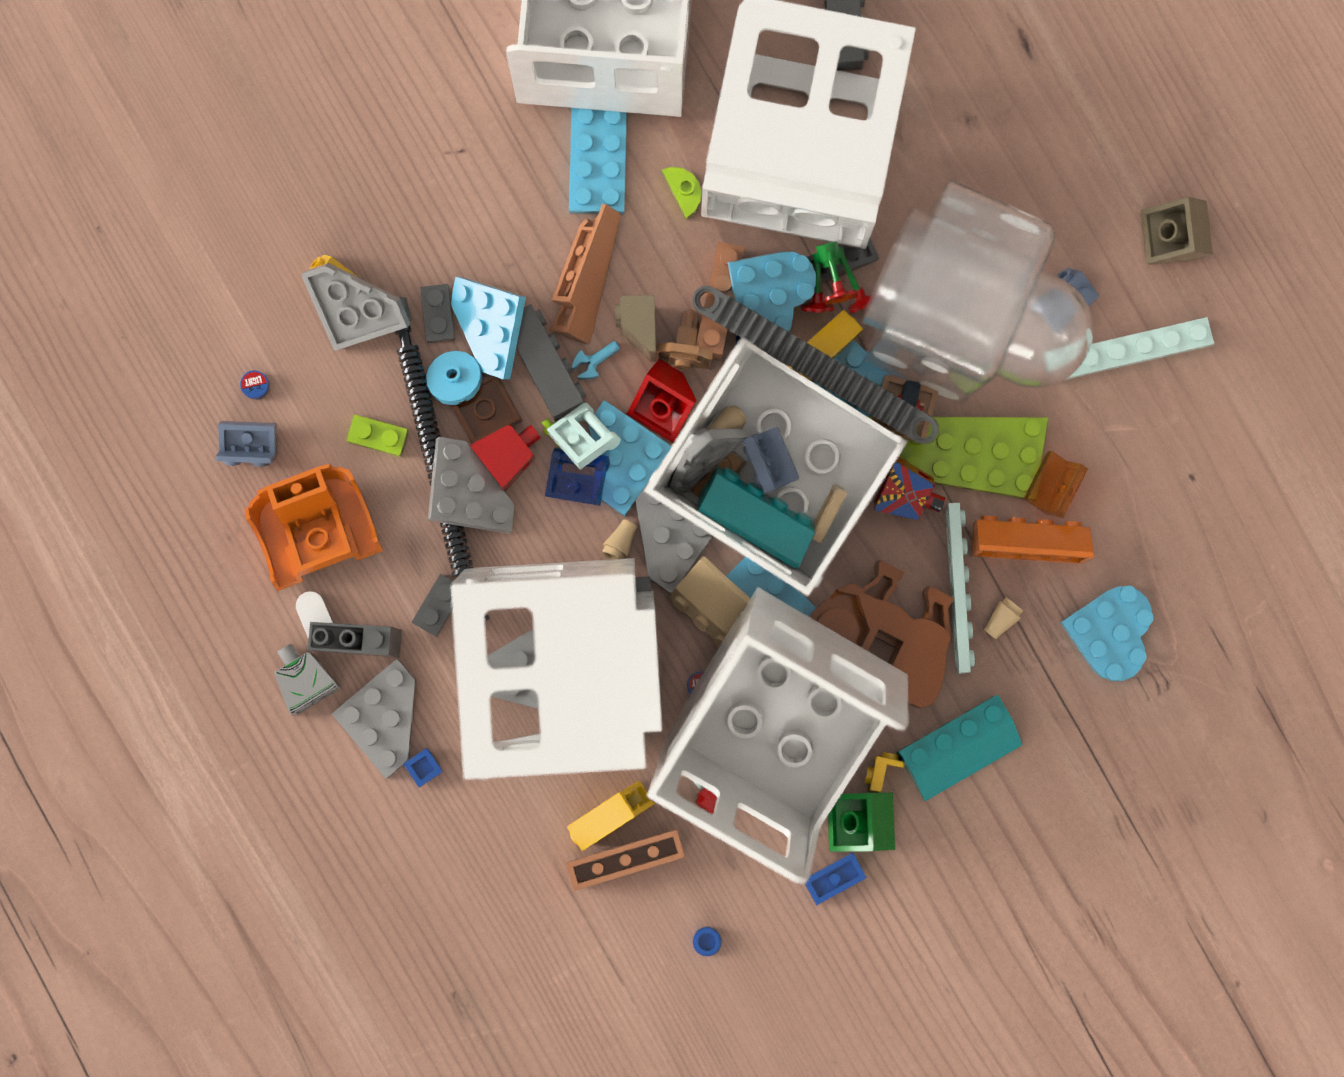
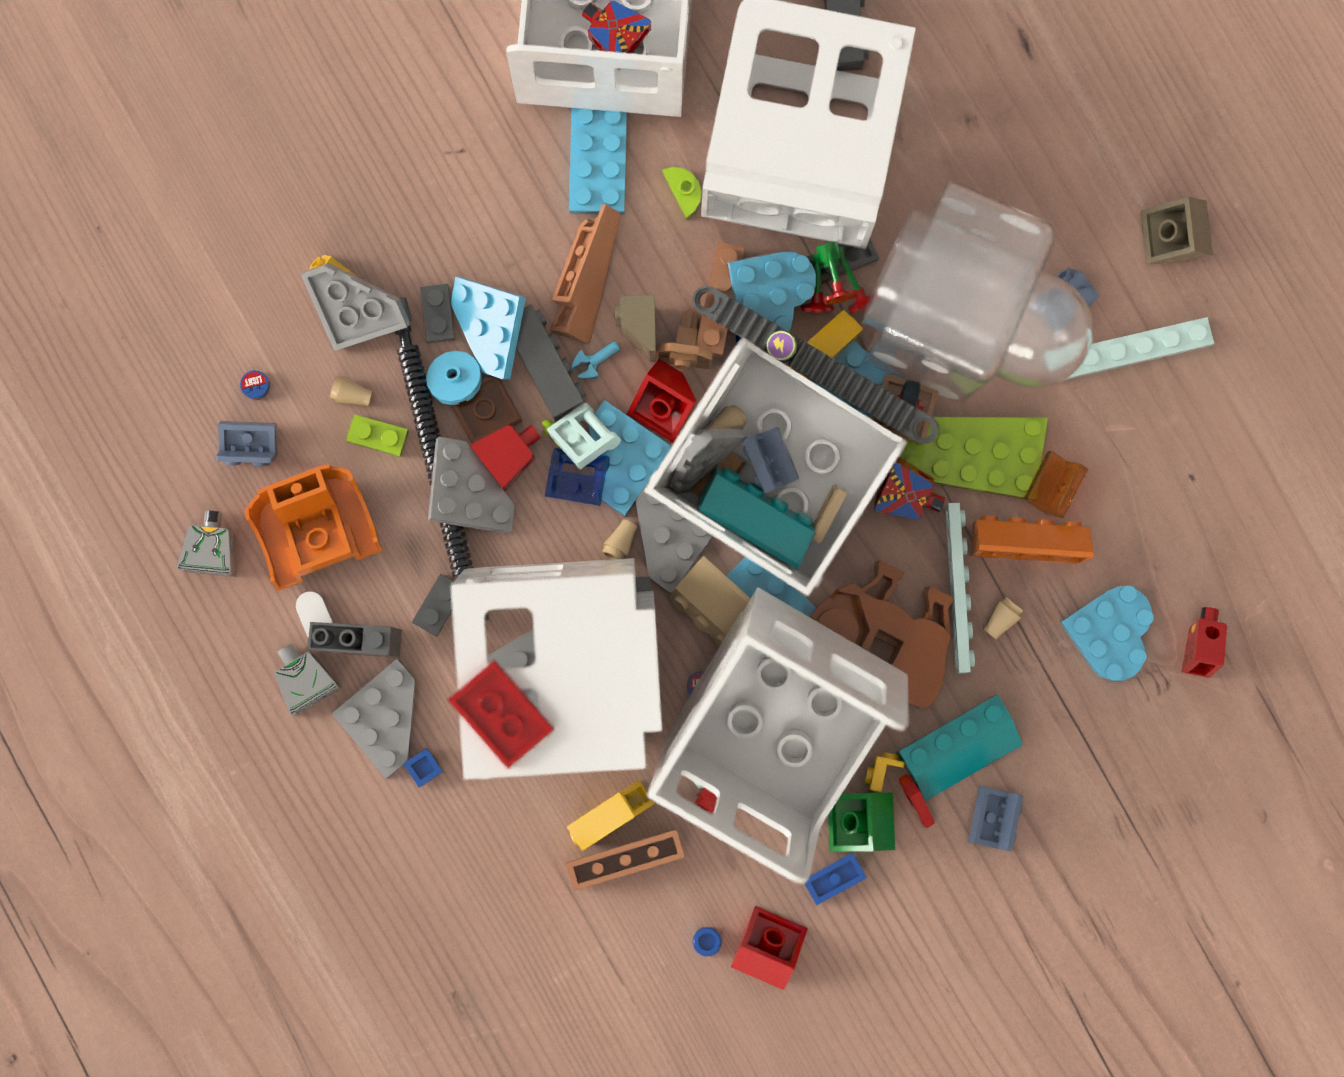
none -> light grey torso [177,510,236,577]
none -> tan cone [329,376,373,406]
none -> red tile [448,659,555,769]
none -> torso [582,0,652,70]
none -> red slope [731,906,808,990]
none -> medium lavender tile [767,331,797,361]
none -> red tile [899,774,935,828]
none -> sand blue bracket [968,786,1023,851]
none -> red torso [1182,607,1227,678]

